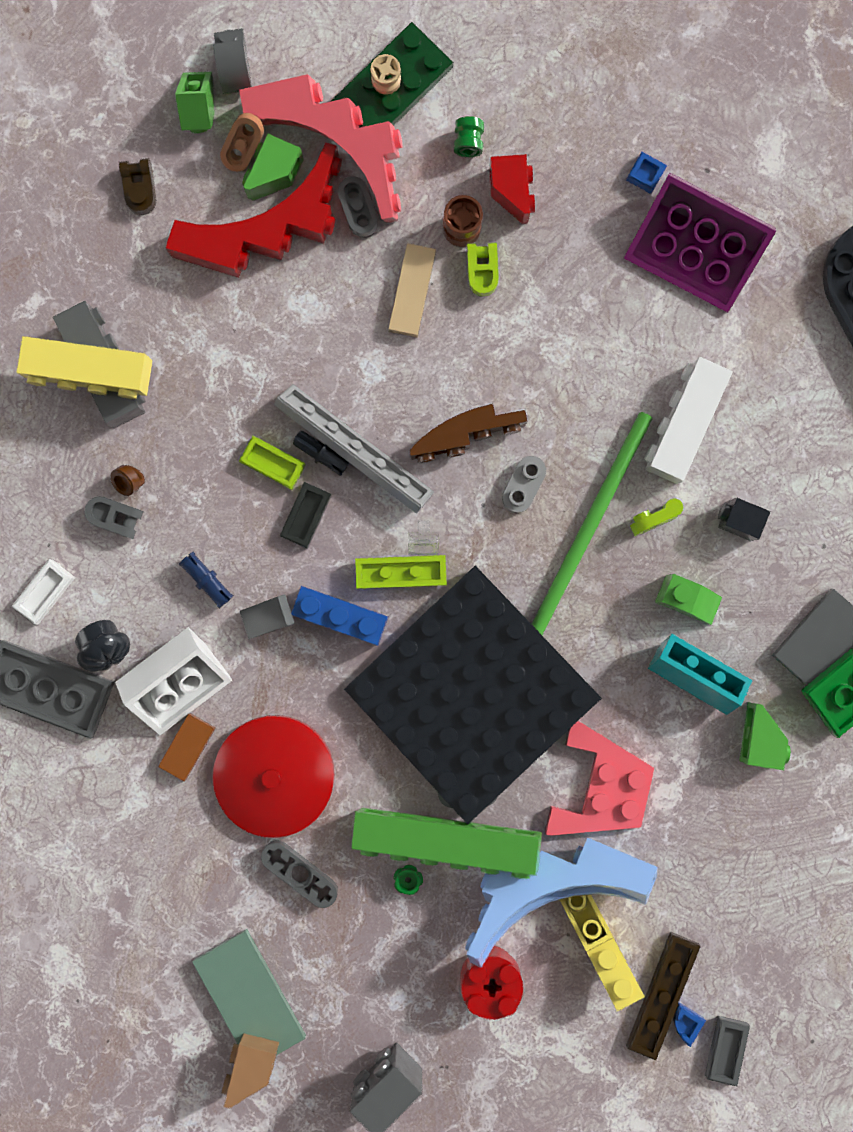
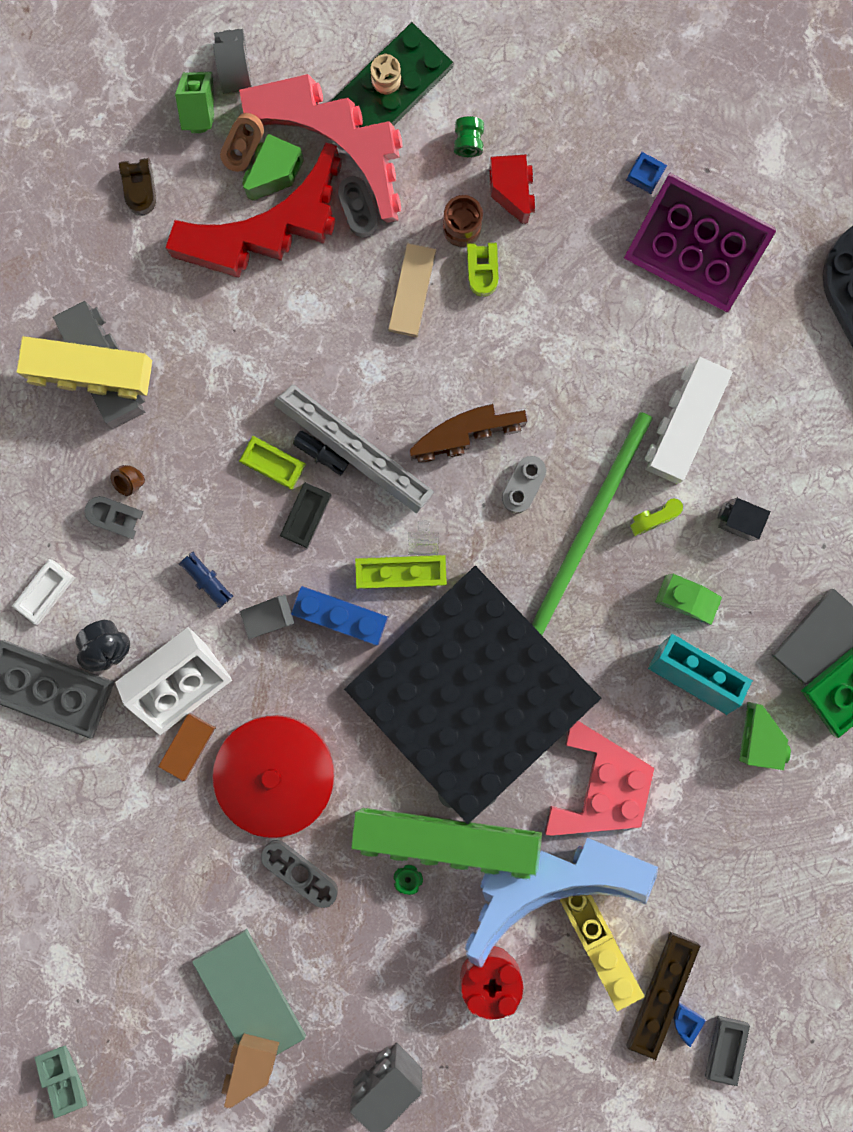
none -> sand green slope [35,1045,88,1119]

